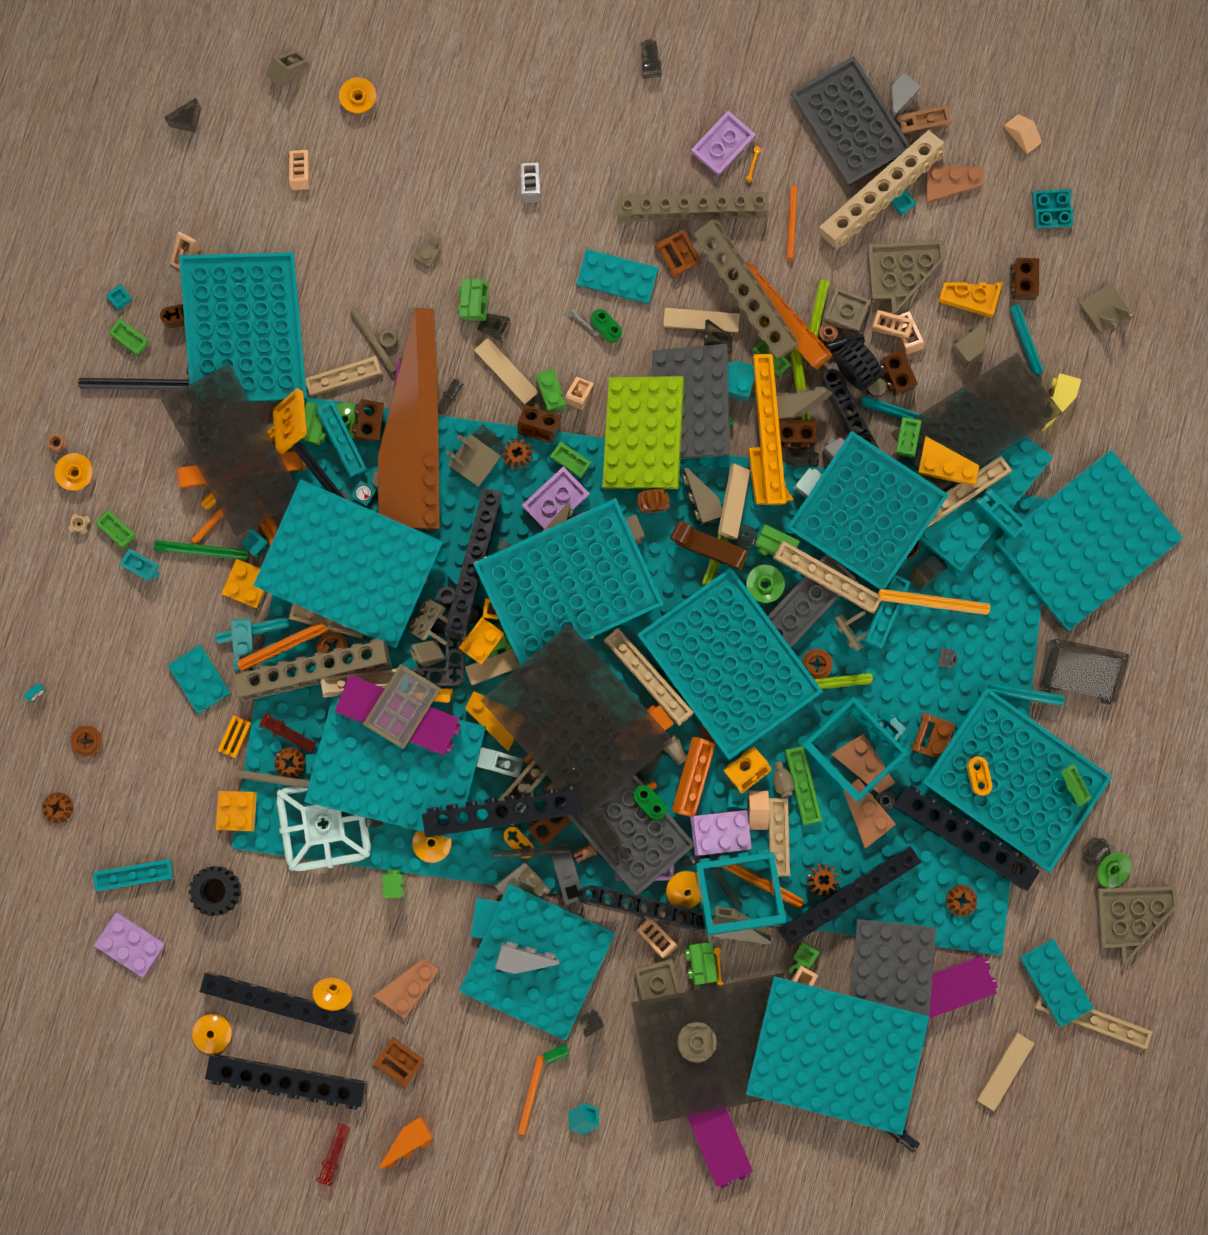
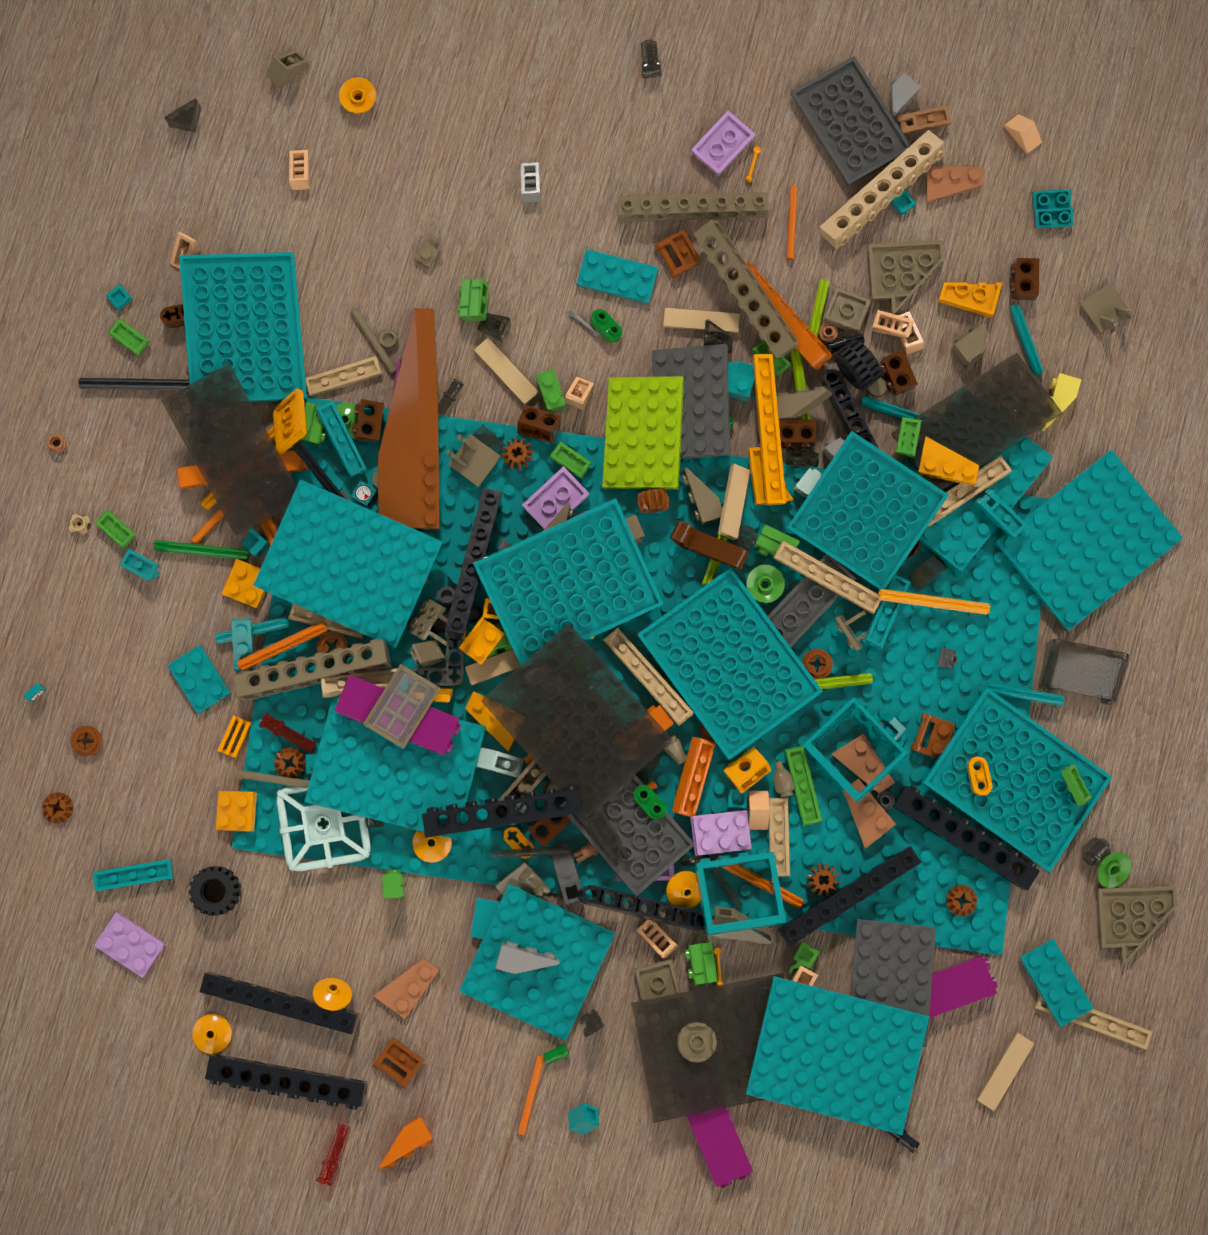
light orange dish [54,453,93,491] -> none

